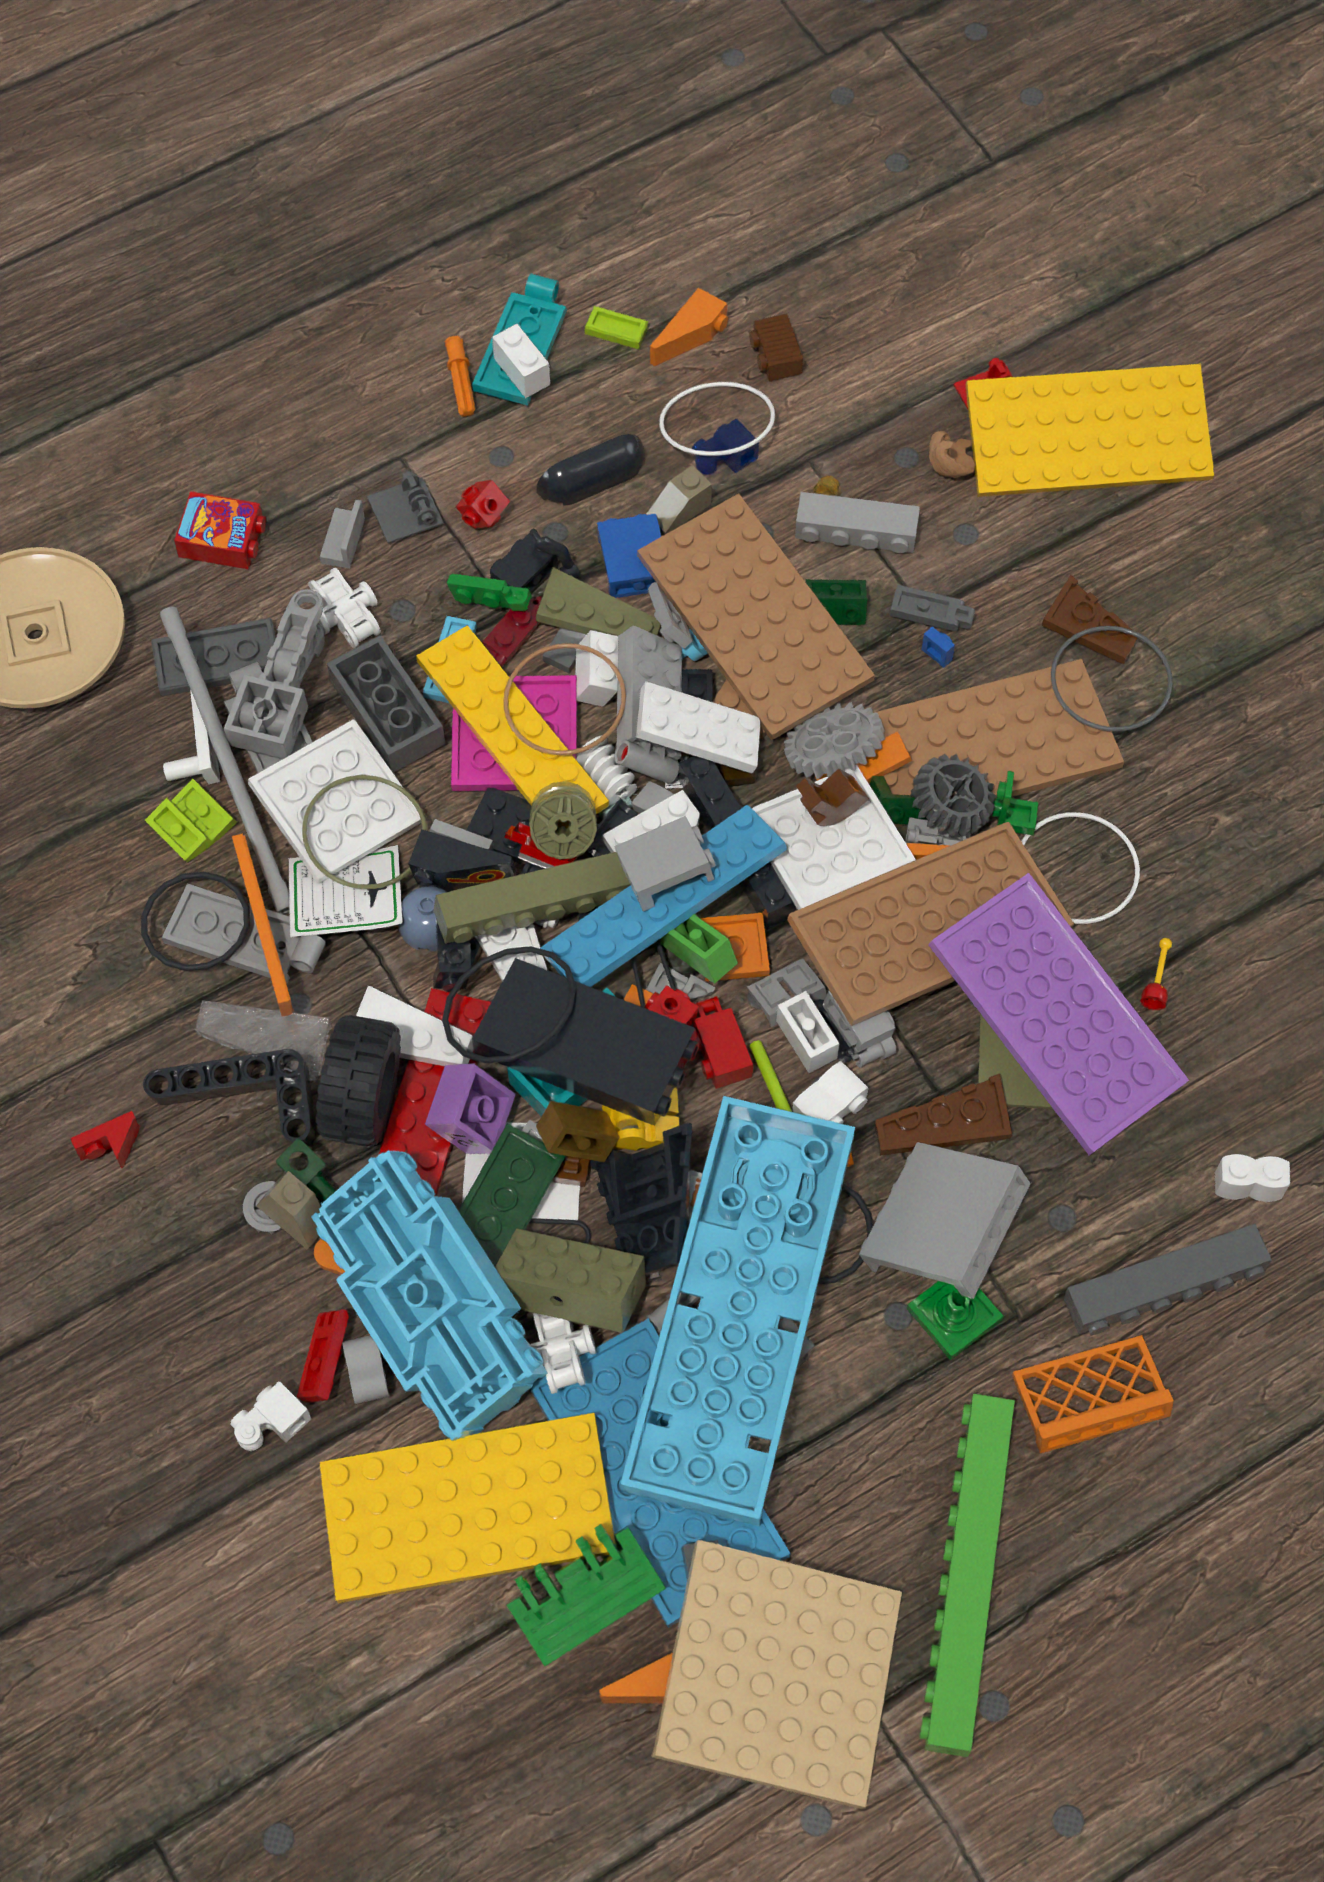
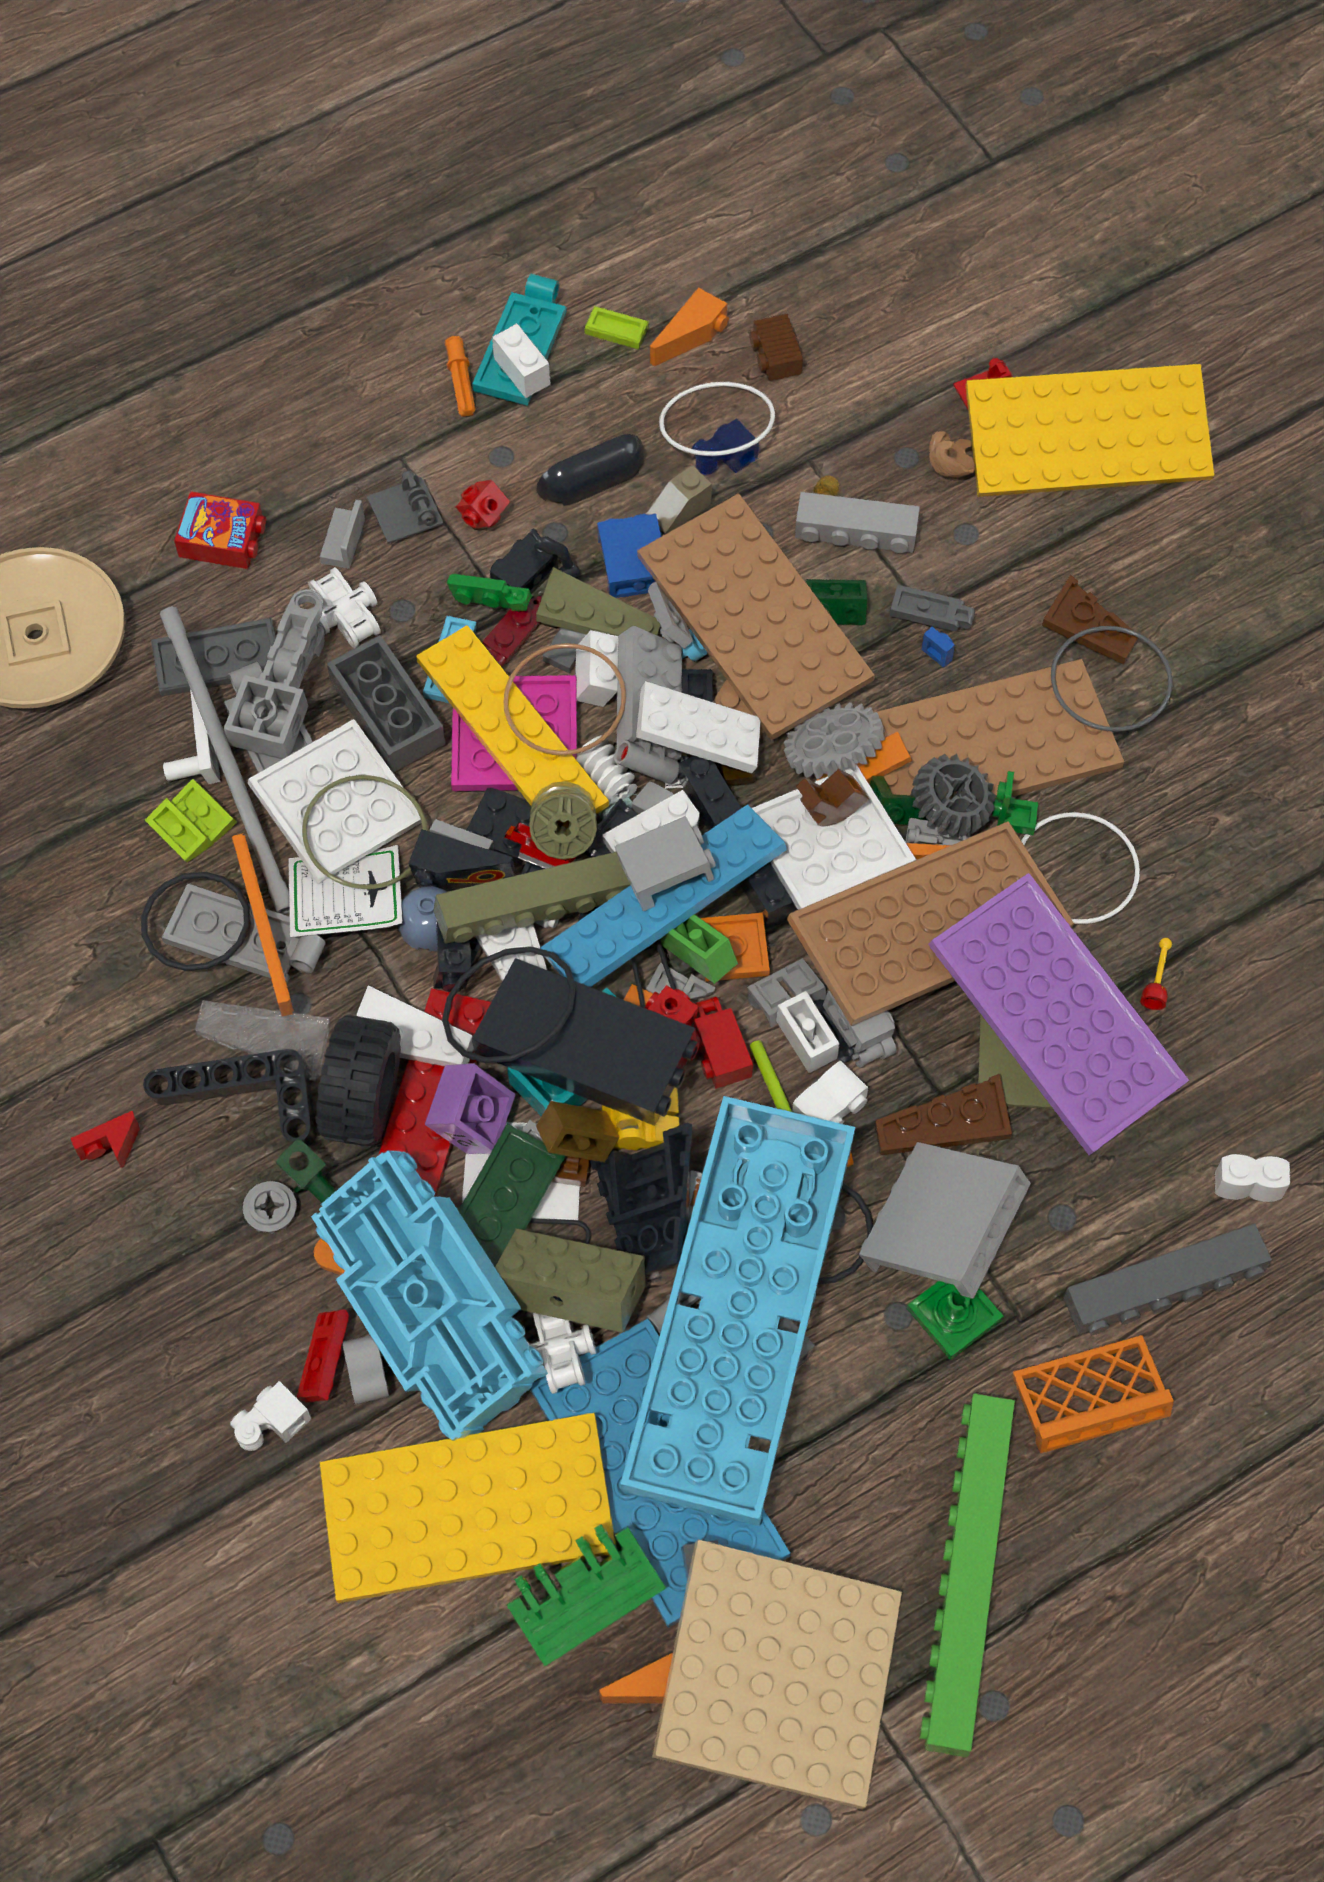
dark tan slope [256,1171,321,1249] -> none

